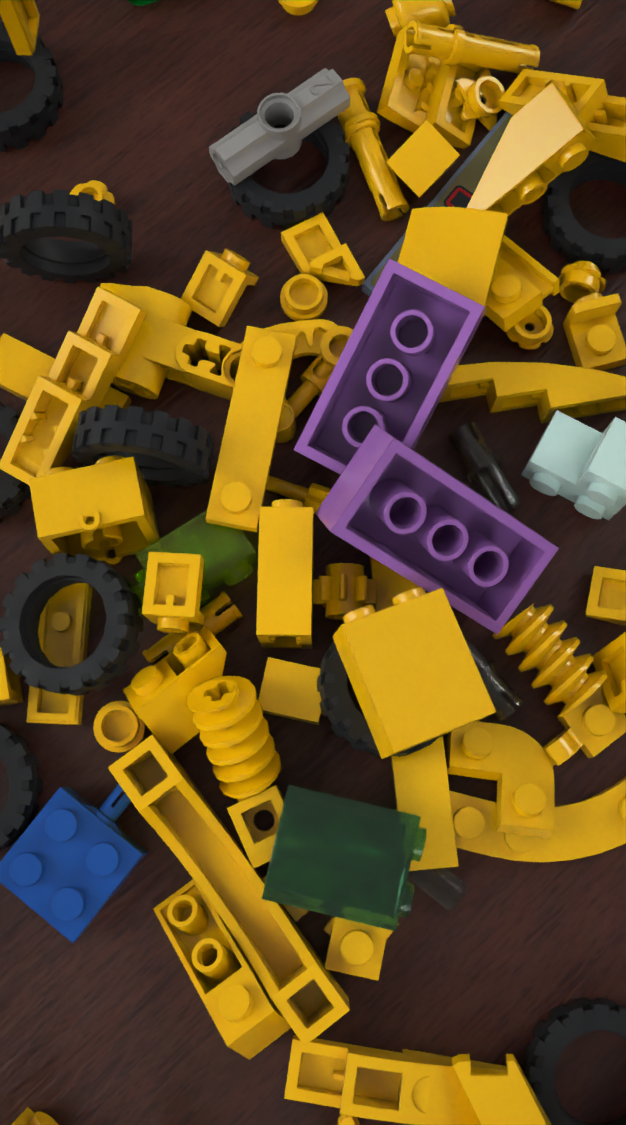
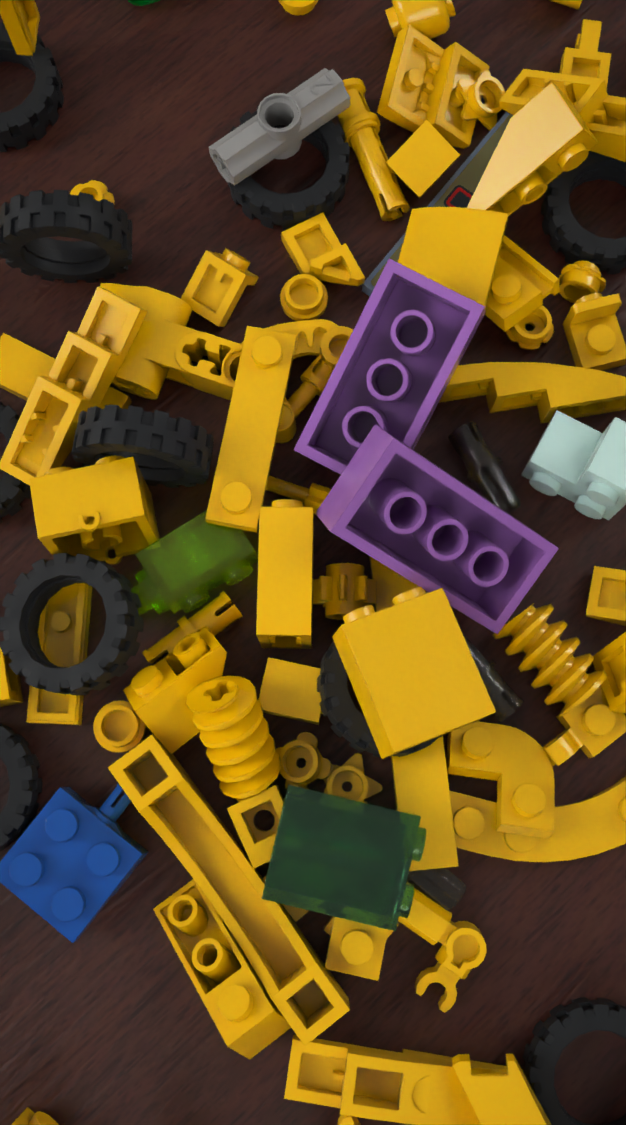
yellow bracket [142,552,205,634] -> none
yellow pin [403,20,540,74] -> none
none -> yellow plate [275,732,332,795]
none -> yellow plate [317,753,382,822]
none -> yellow bar [387,883,487,1013]
none -> yellow plate [559,19,611,89]

